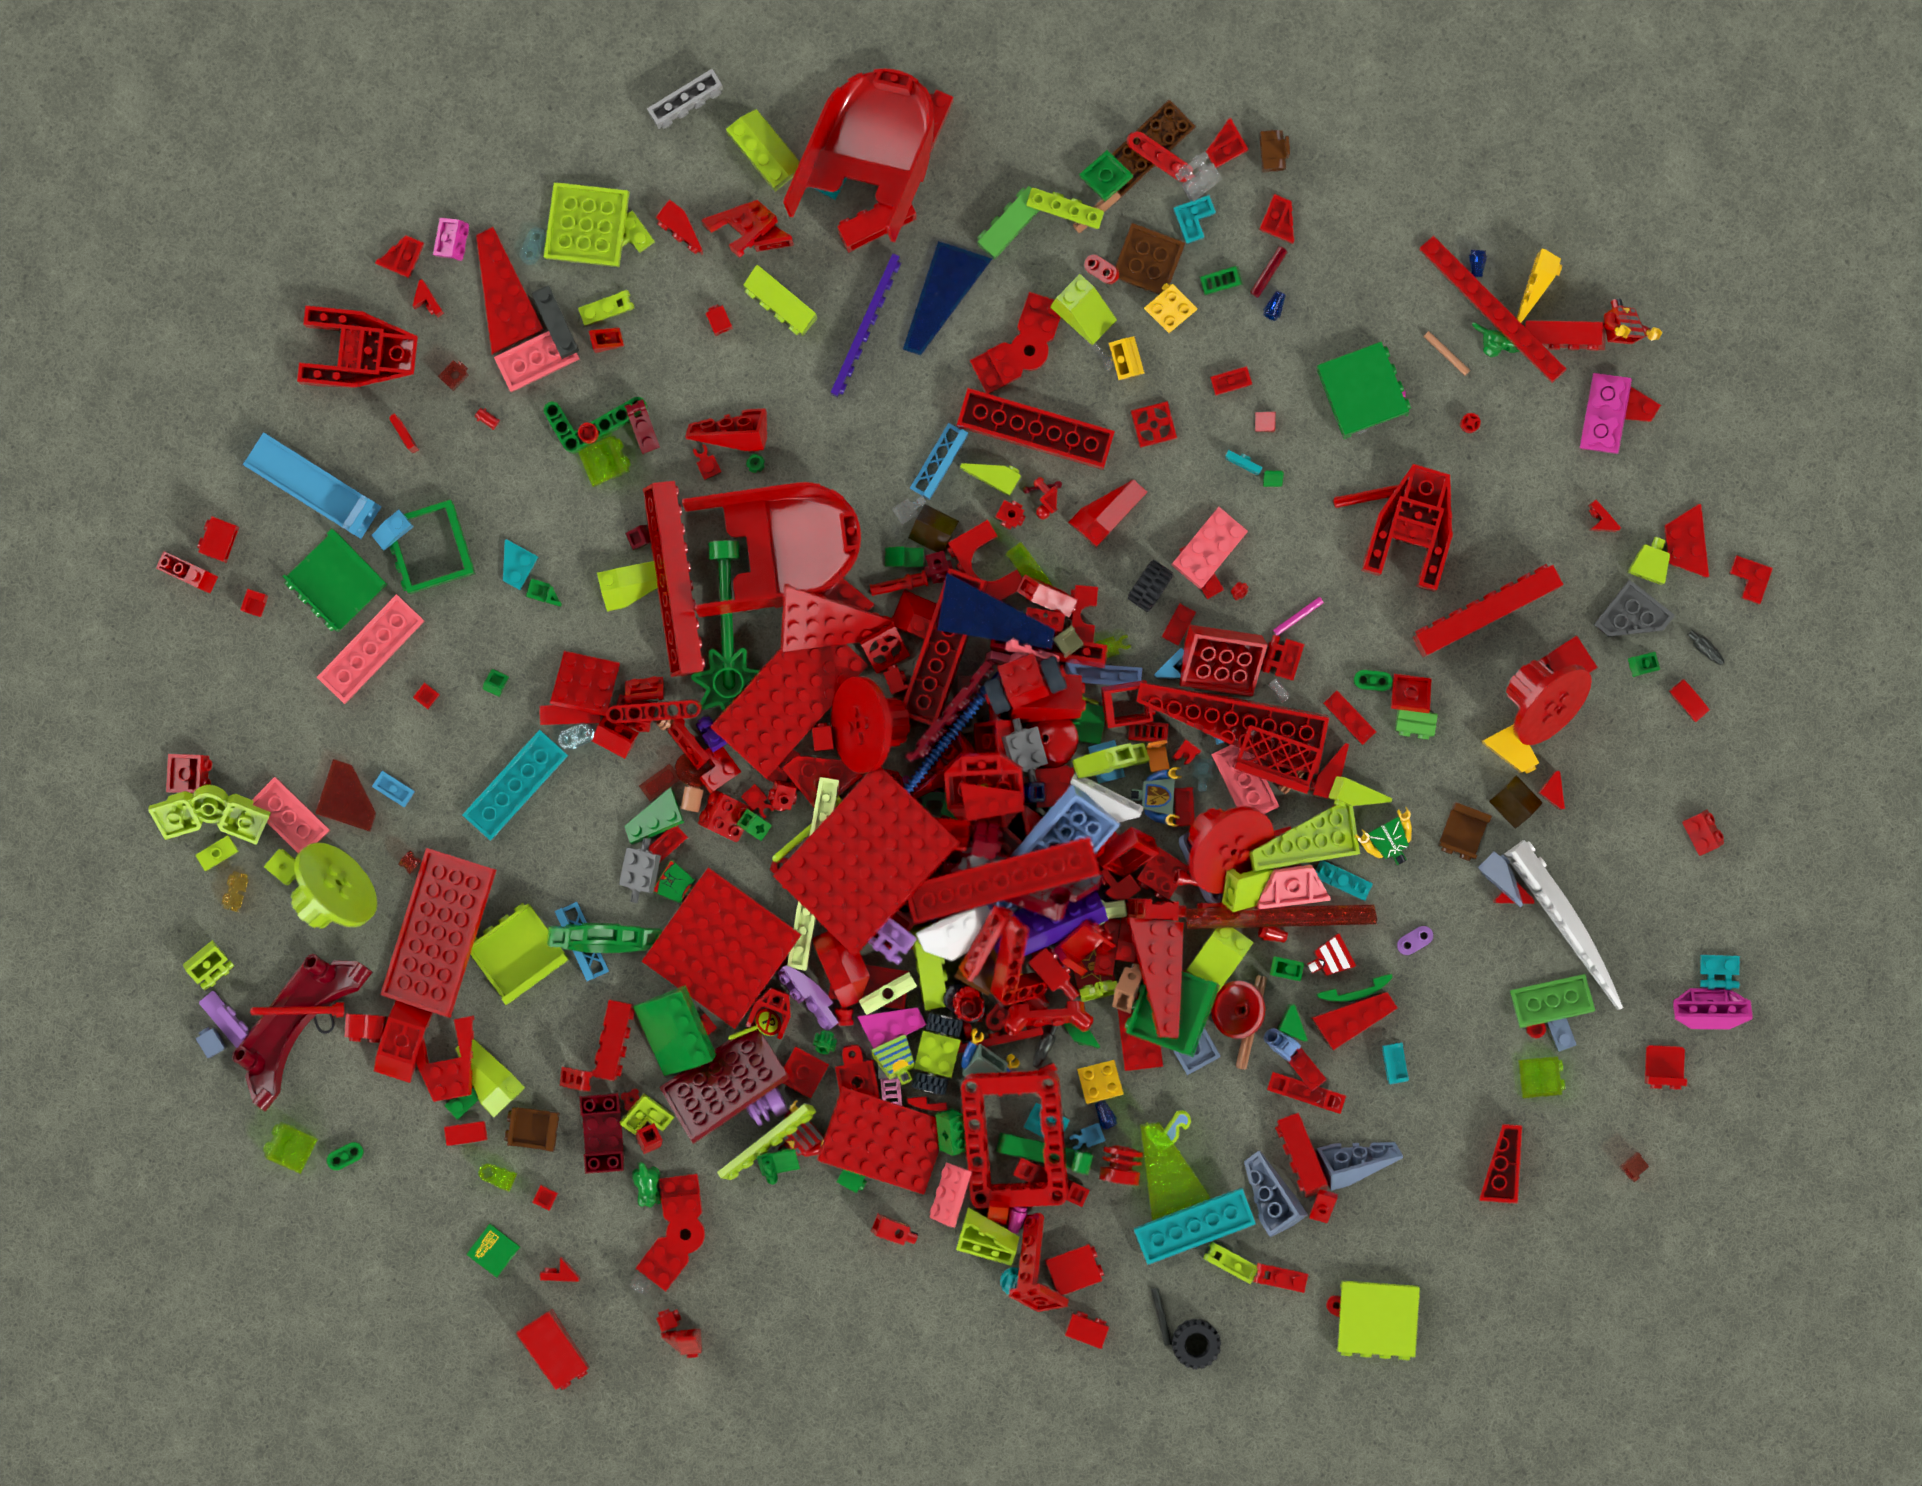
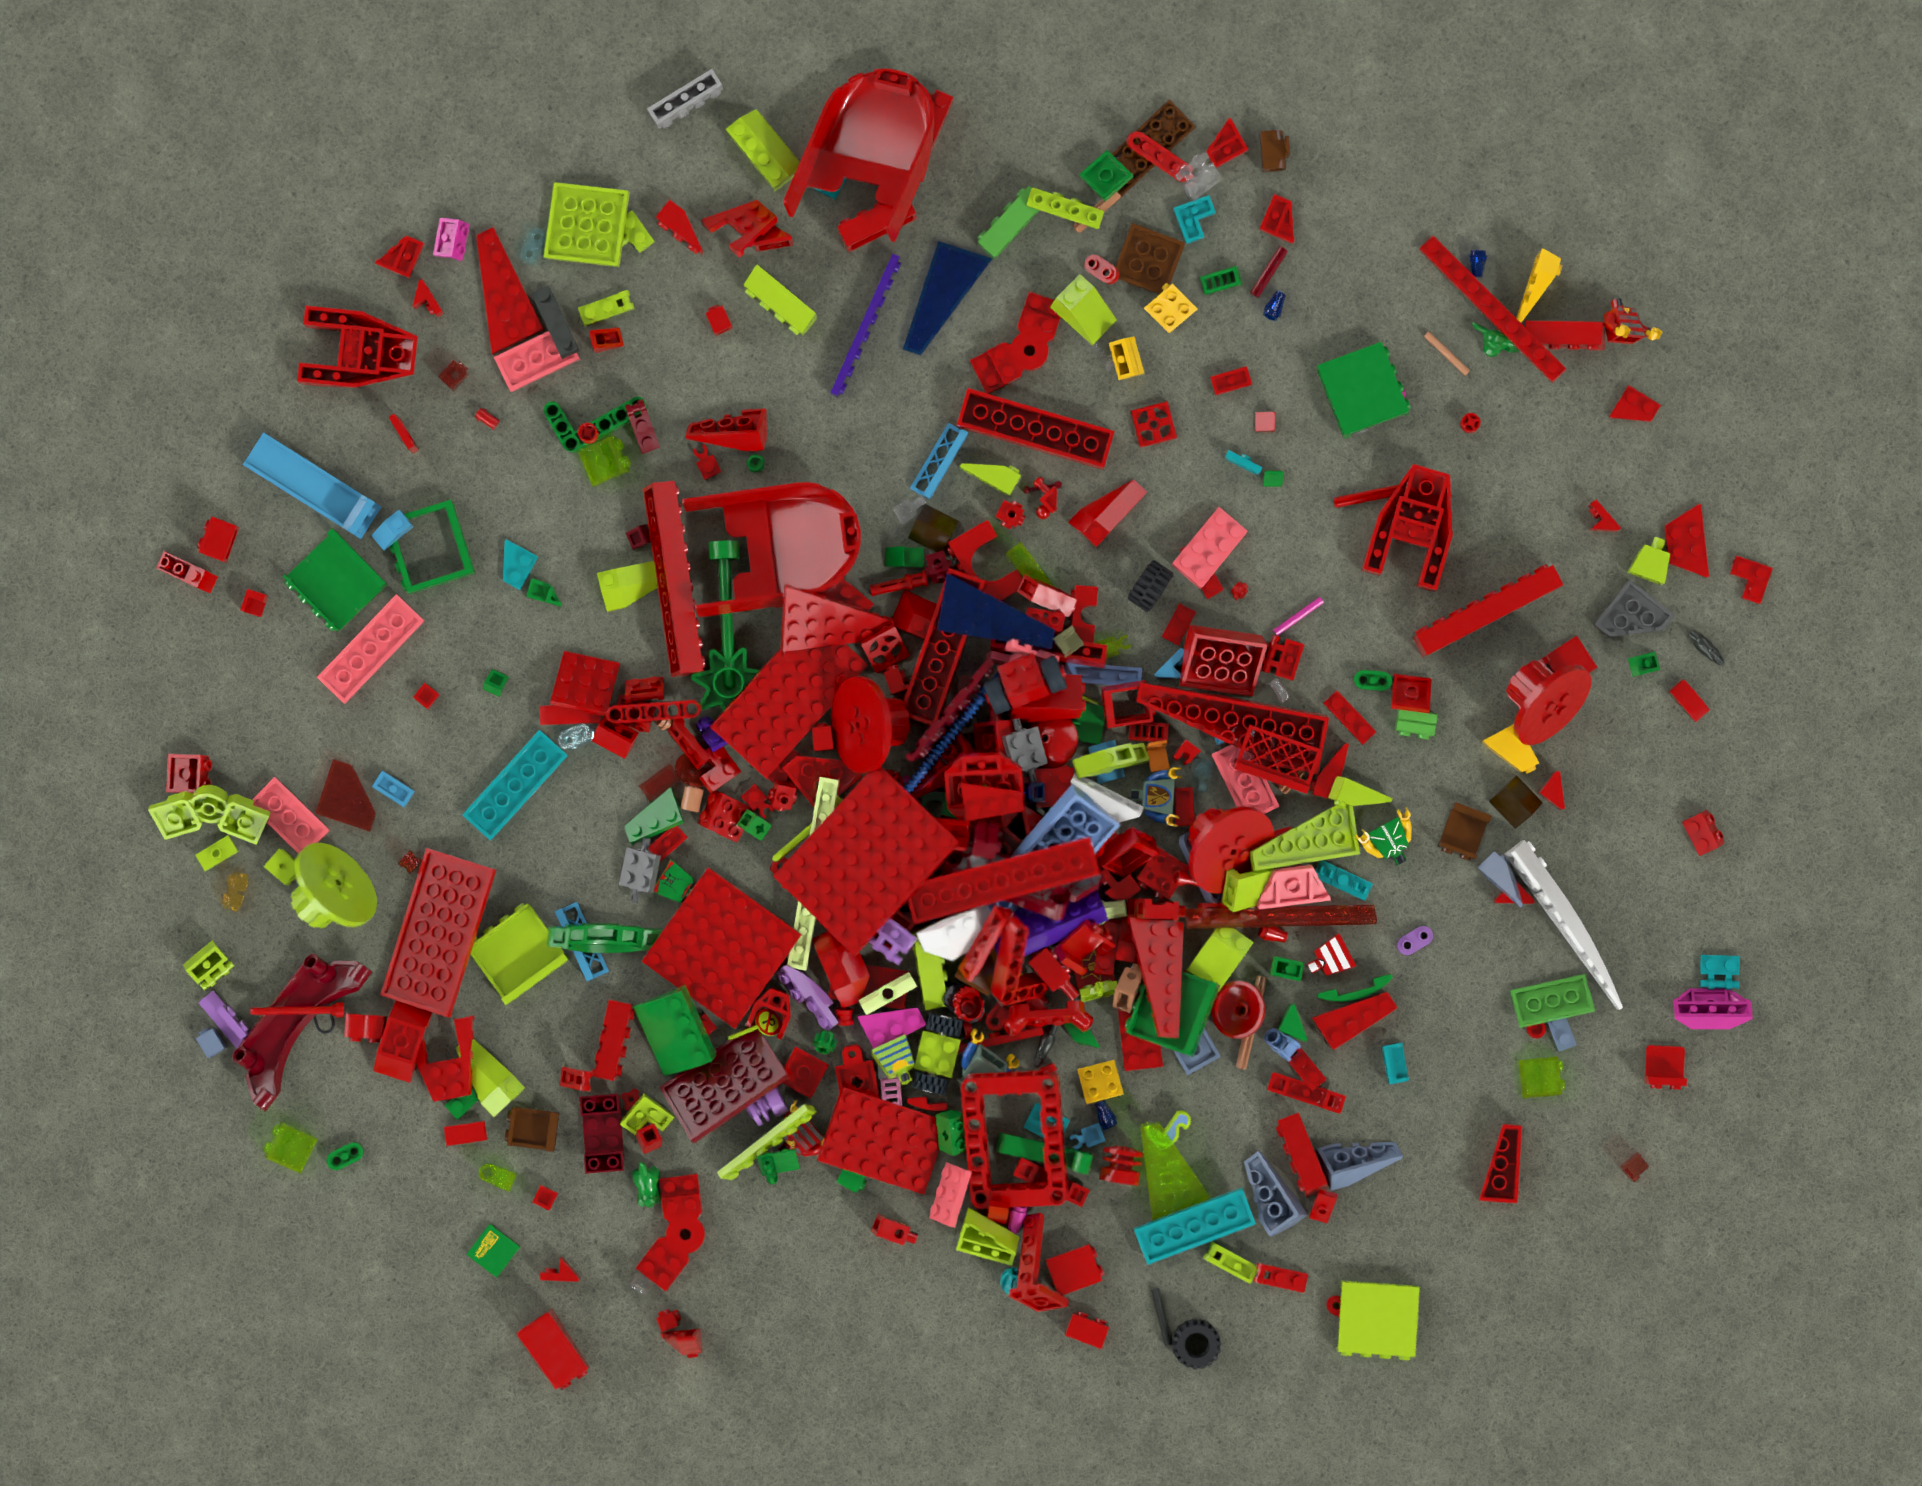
dark pink piece [1580,373,1632,454] -> none

